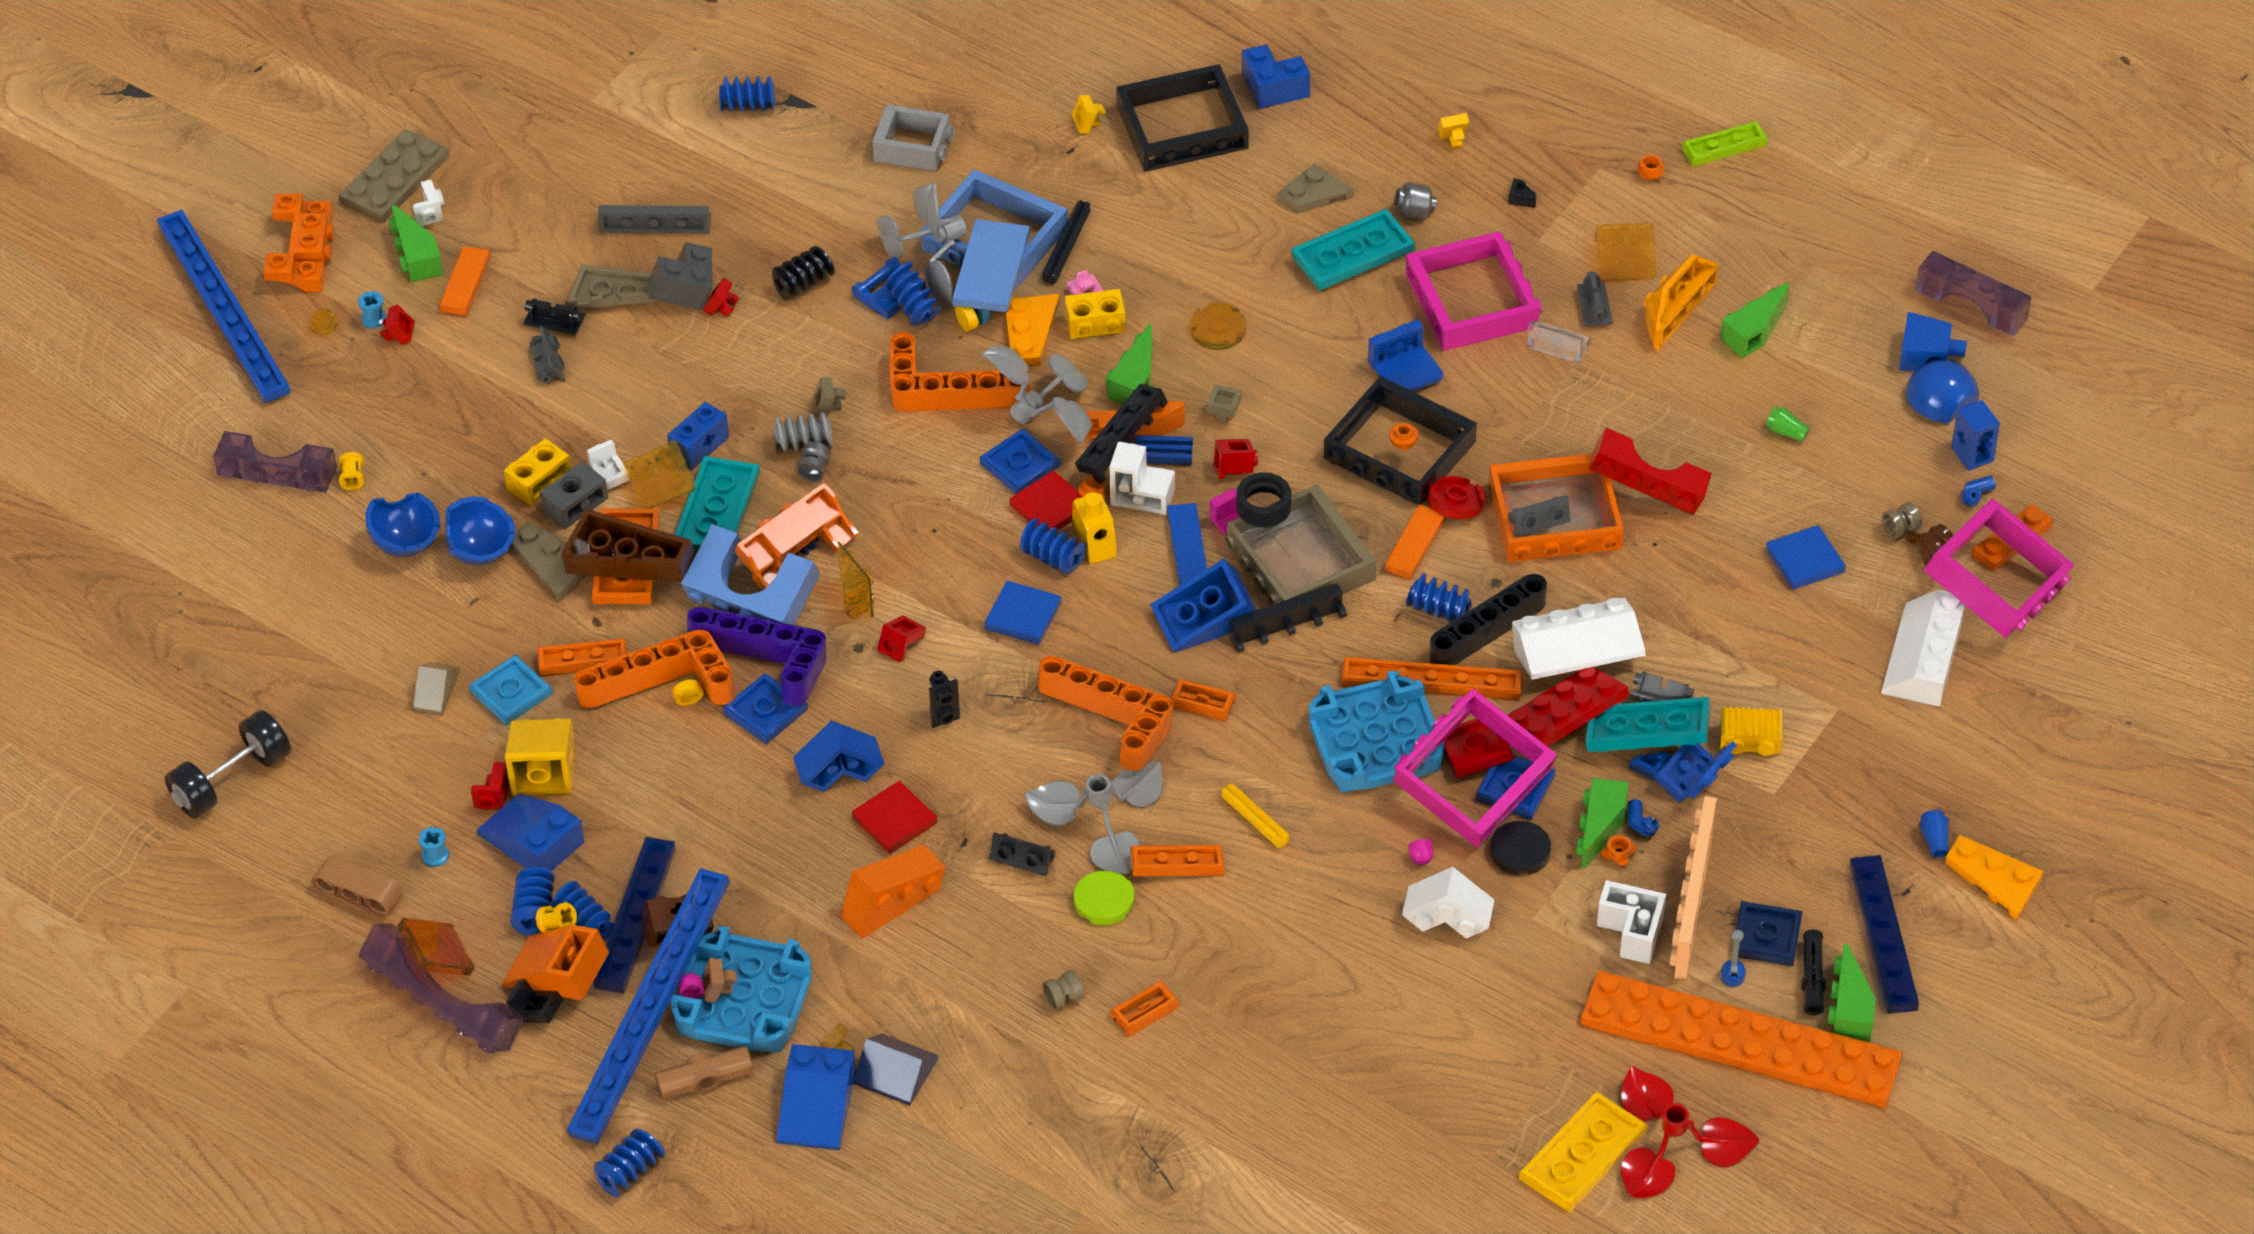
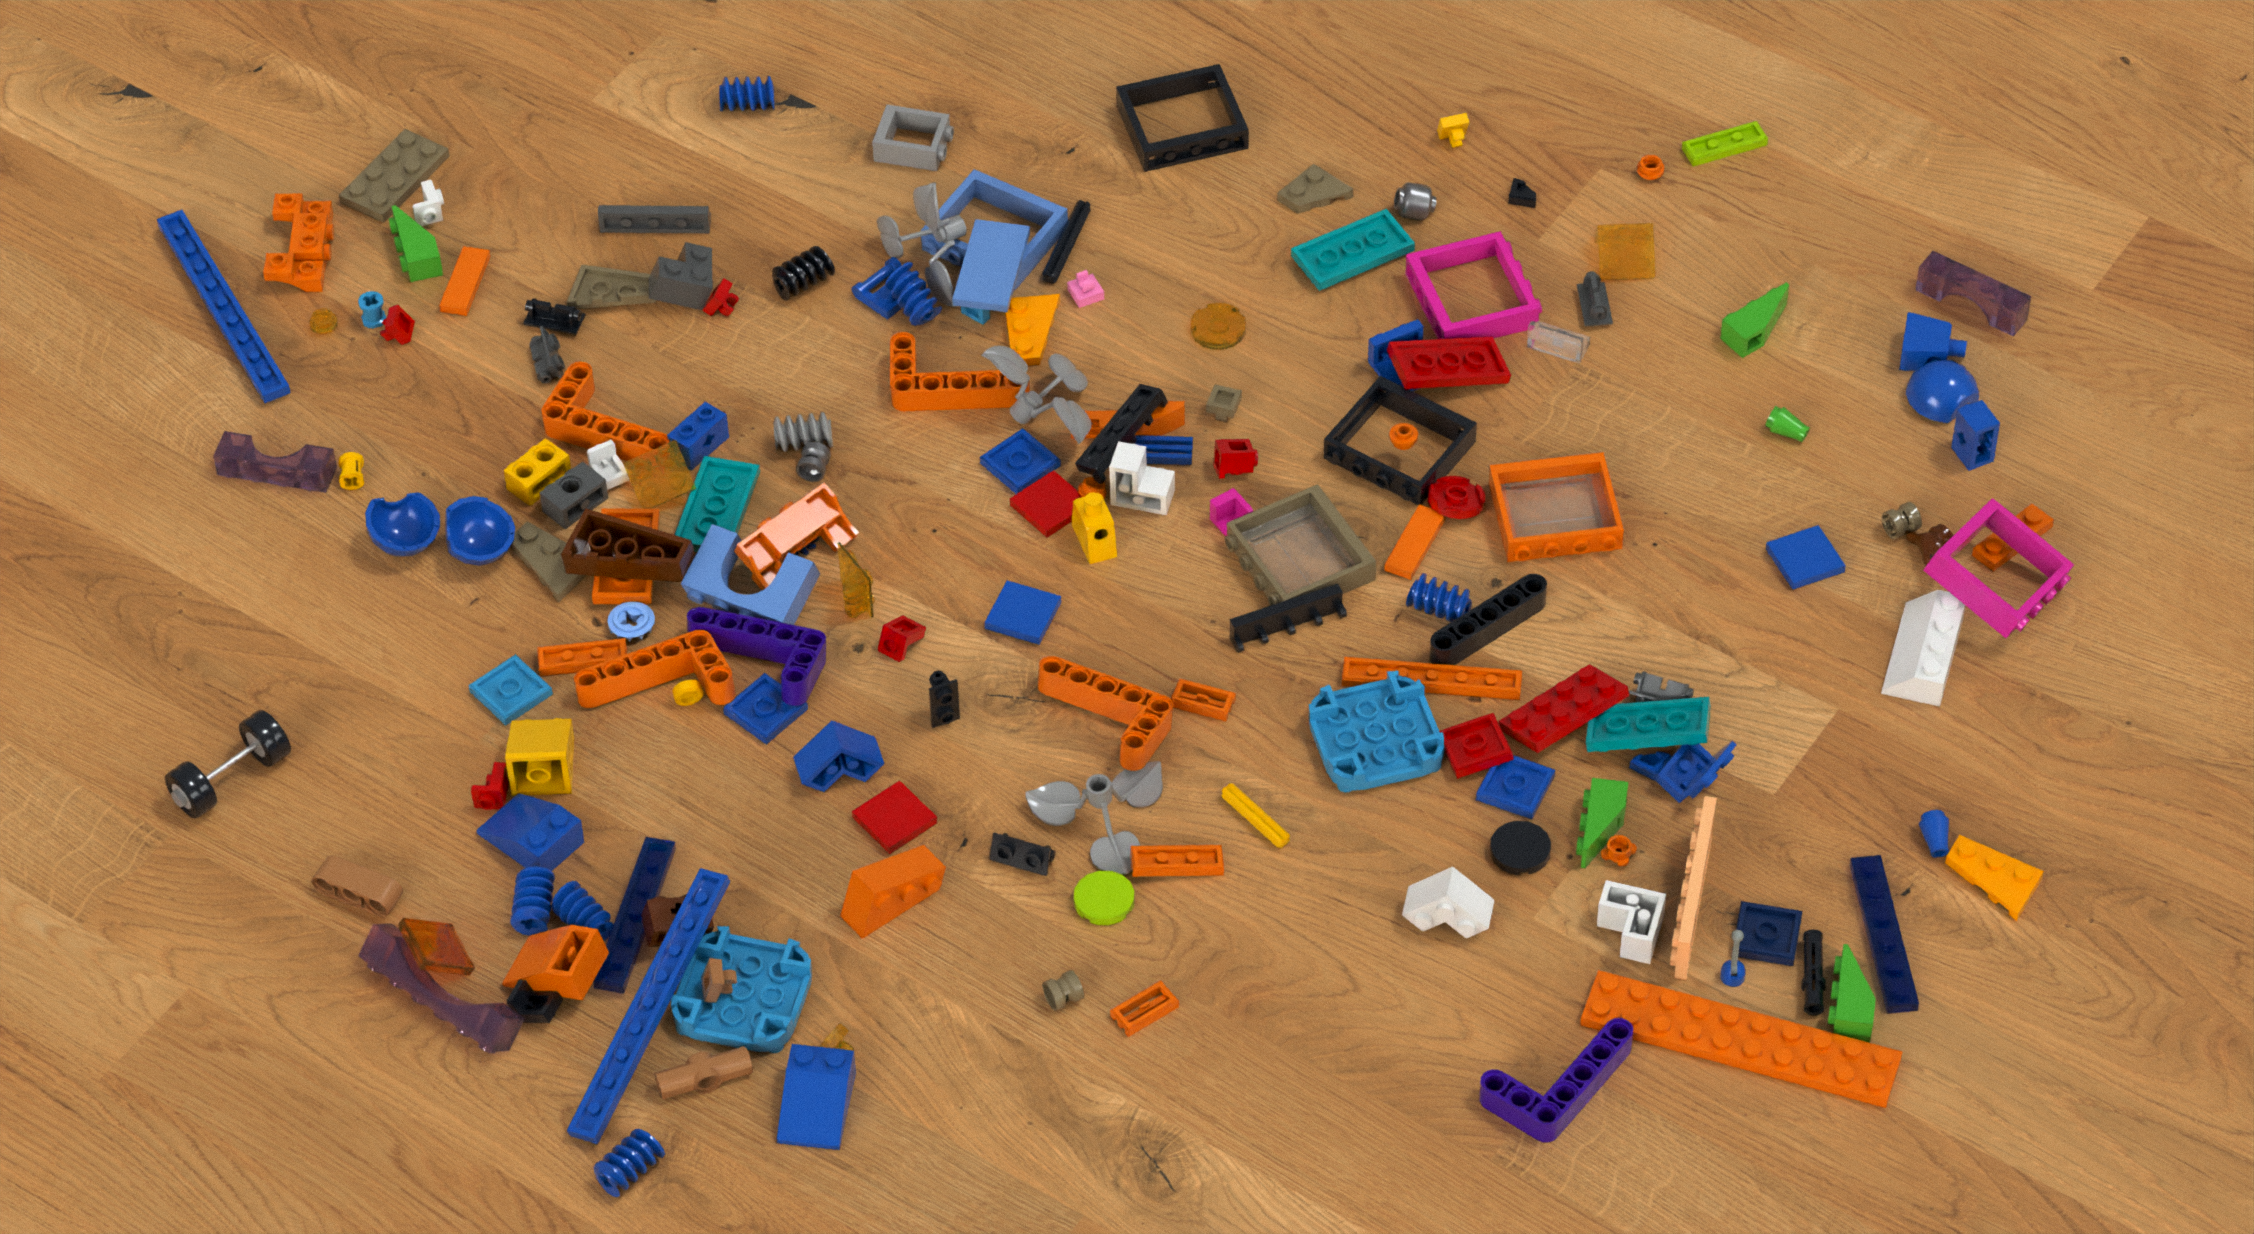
slope [413,662,460,716] -> none
dark azure bush [419,827,449,867] -> none
yellow bush [535,902,577,932] -> none
dark pink hinge [679,973,705,999] -> none
dark tan tile [813,377,846,417] -> none
slope [854,1034,938,1105] -> none
yellow tile [955,306,979,332] -> none
blue piece [1020,518,1087,574] -> none
yellow brick [1065,289,1126,339] -> none
yellow tile [1071,95,1106,134] -> none
bright green slope [1105,324,1153,404] -> none
blue slope [1150,559,1257,652] -> none
blue tile [1167,503,1207,586] -> none
black tyre [1236,472,1291,528] -> none
blue brick [1242,44,1310,109] -> none
dark pink window [1393,689,1557,848] -> none
dark pink hinge [1408,839,1434,865] -> none
dark grey hinge [1508,495,1571,537] -> none
white slope [1512,597,1646,680] -> none
yellow tile [1519,1091,1647,1213] -> none
red arch [1588,428,1712,515] -> none
red plant [1621,1066,1759,1199] -> none
blue arm [1627,799,1659,837] -> none
light orange wedge [1644,254,1719,350] -> none
yellow brick [1720,706,1782,756] -> none
blue arm [1961,475,1996,506] -> none
none -> orange beam [541,361,672,470]
none -> light blue gear [608,601,655,642]
none -> red plate [1387,336,1511,389]
none -> dark purple beam [1479,1018,1633,1143]

